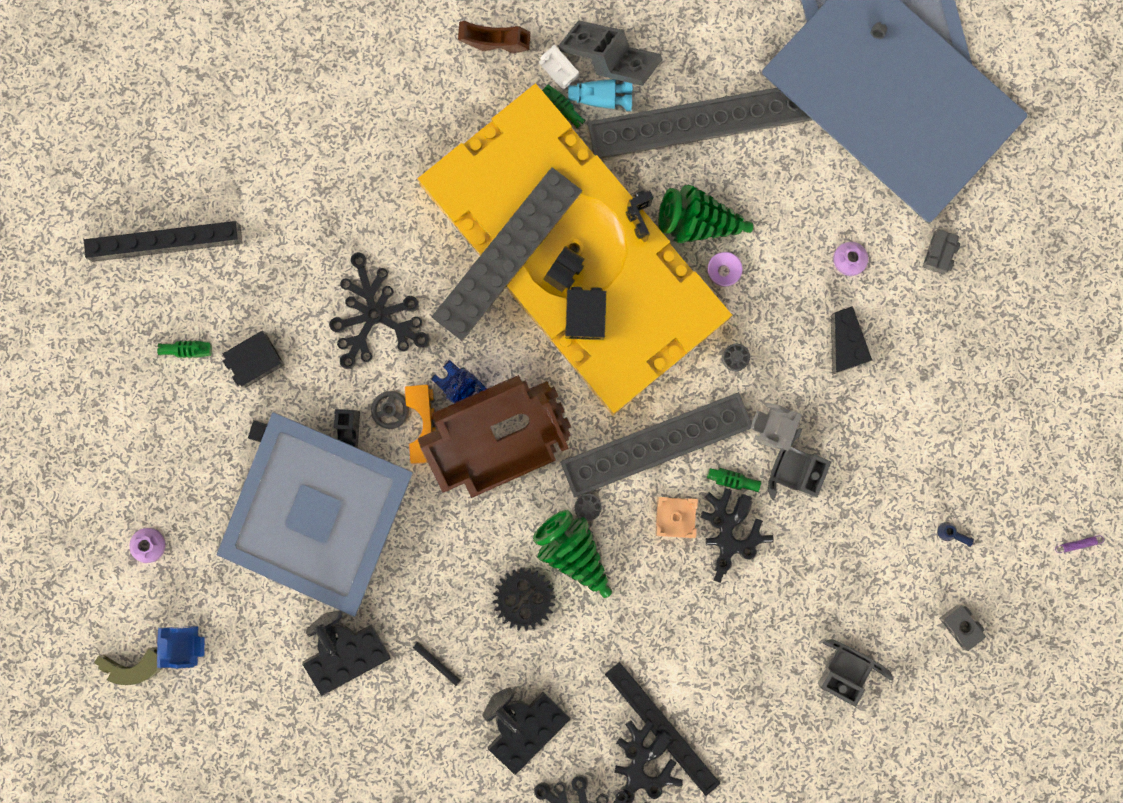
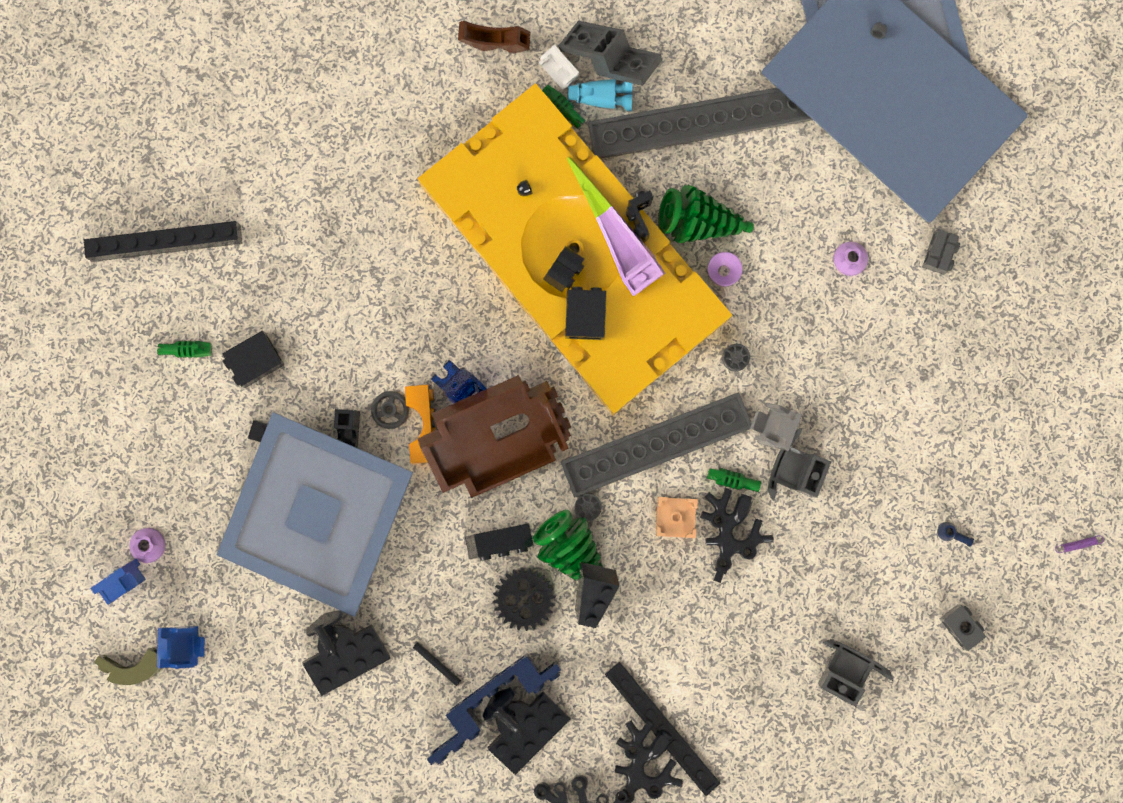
black plant [329,252,429,370] -> none
dark grey plate [432,167,582,342] -> none
black wedge [831,306,872,375] -> none
none -> blue panel [90,559,146,605]
none -> dark blue bracket [427,653,561,765]
none -> black wedge [465,523,534,561]
none -> black hinge [517,179,533,197]
none -> lavender plate [567,157,665,296]
none -> black wedge [575,562,620,628]

